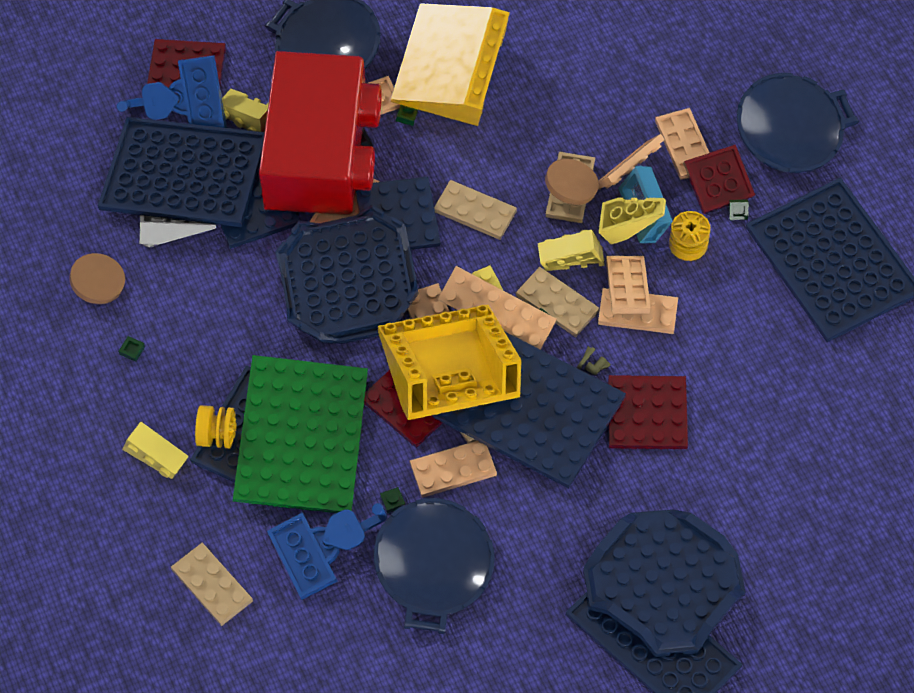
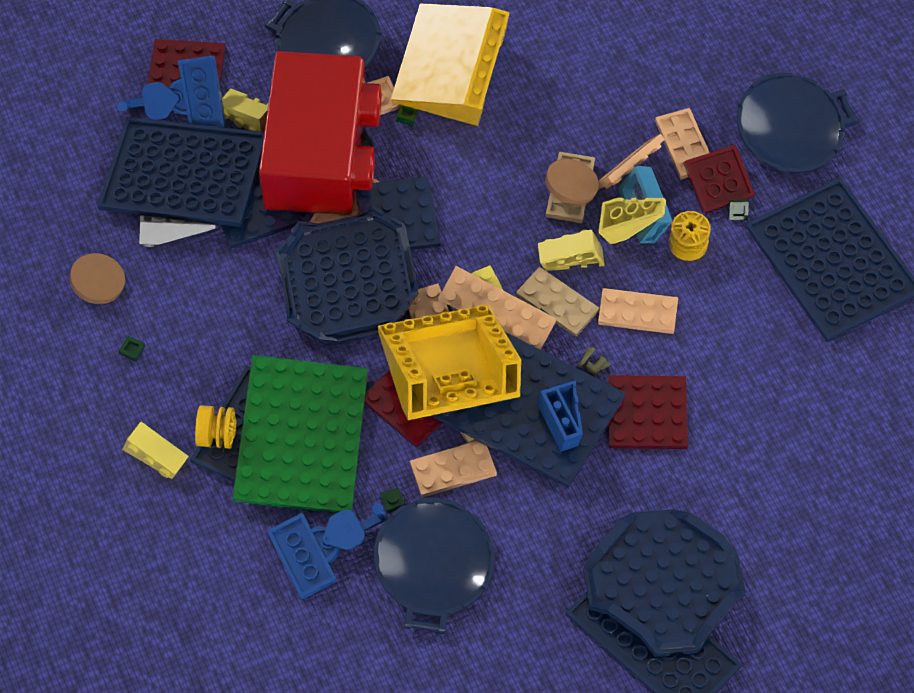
tan plate [171,543,253,626] -> none
tan plate [434,180,517,240] -> none
light nougat plate [606,256,651,314] -> none
none -> blue wedge [537,380,583,452]

